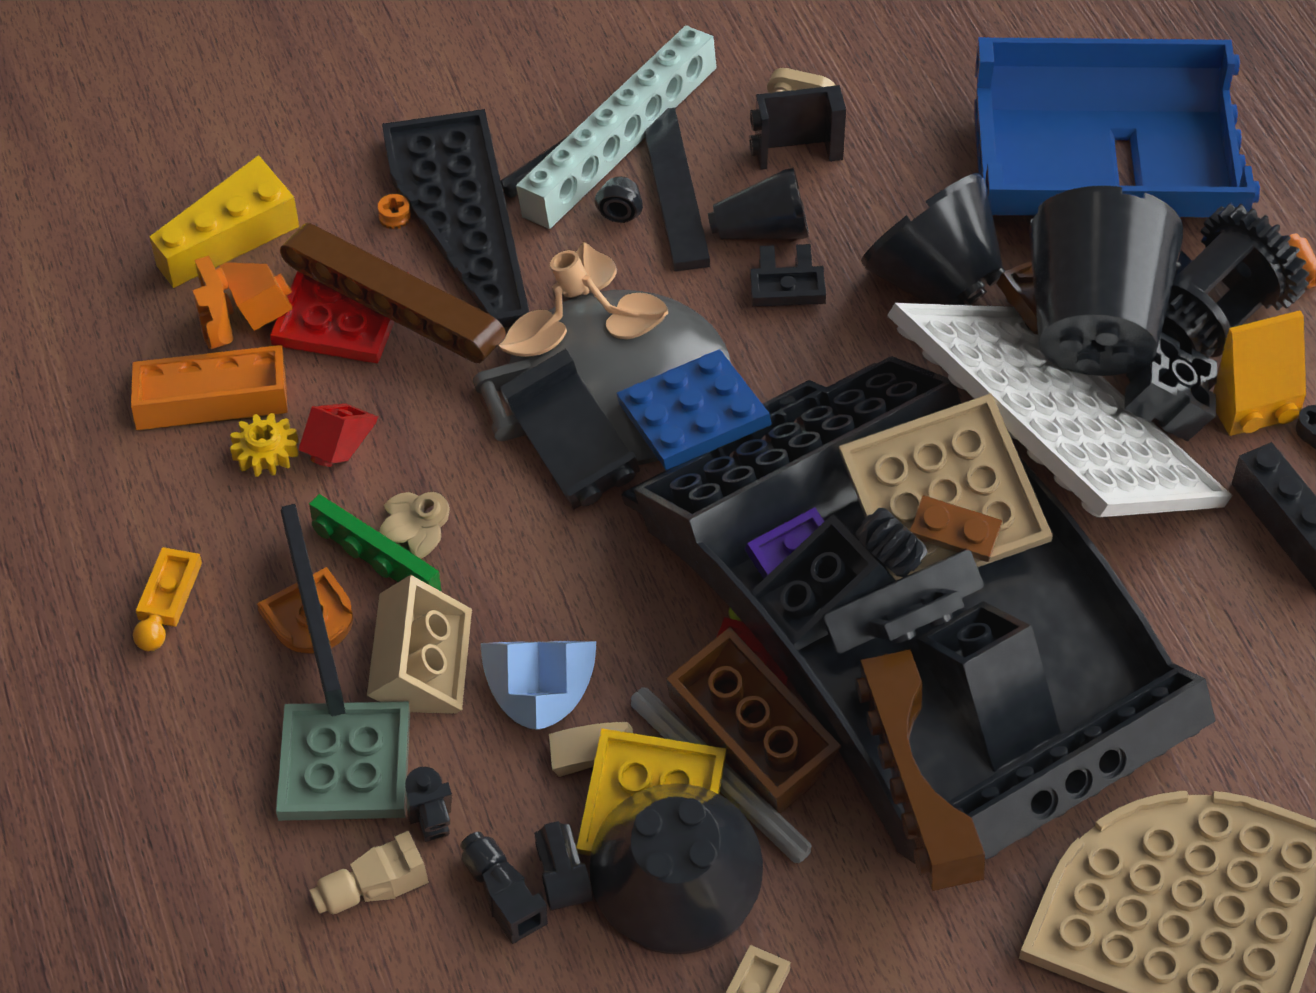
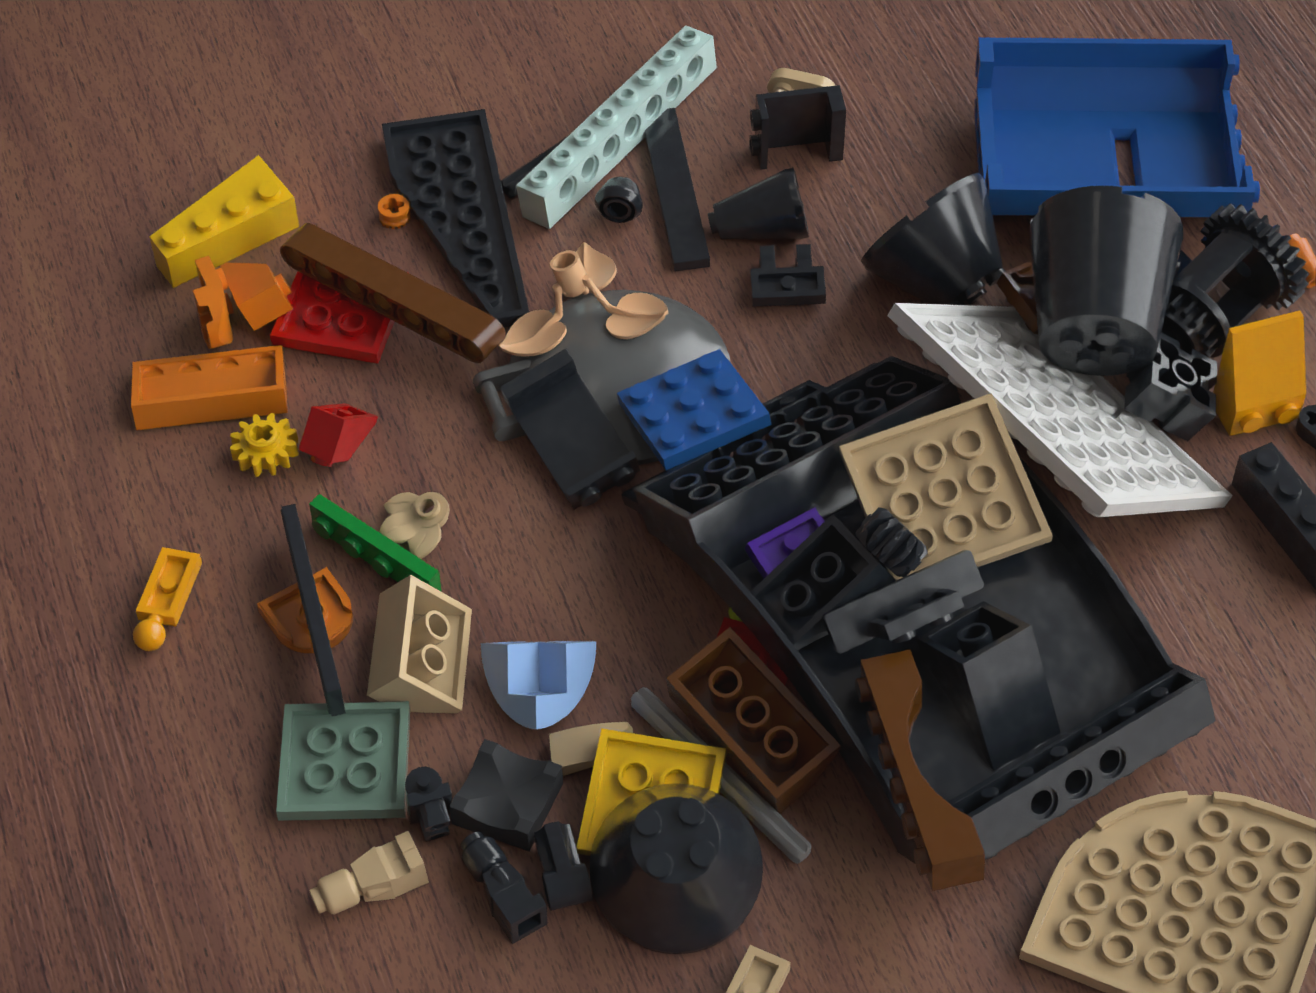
dark orange plate [910,495,1002,563] -> none
none -> black brick [449,739,563,852]

